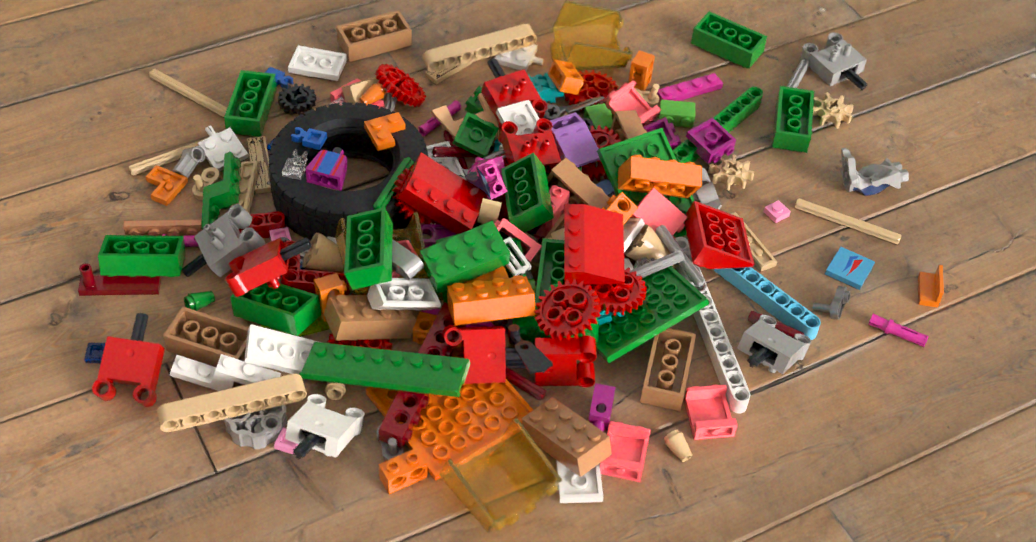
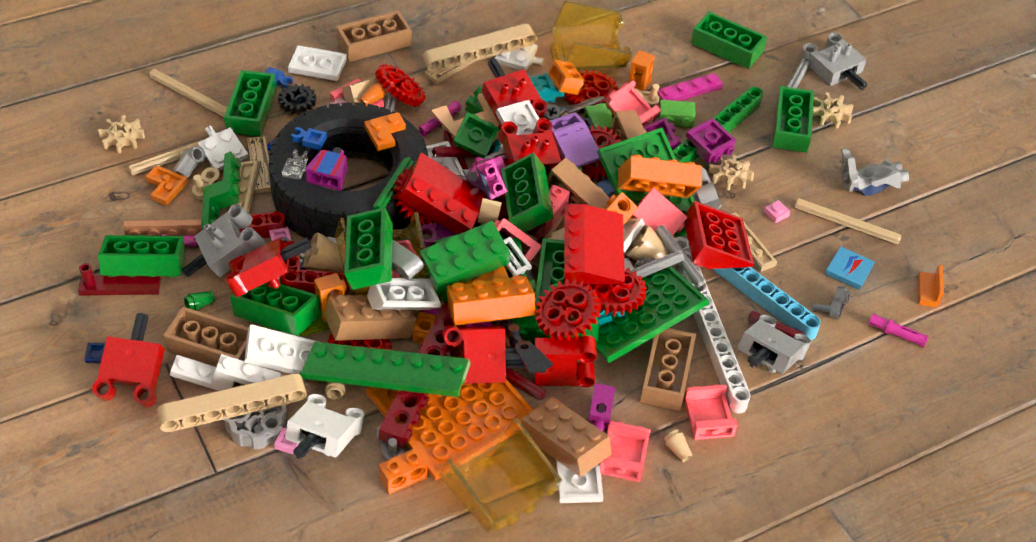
none -> tan gear [98,115,145,153]

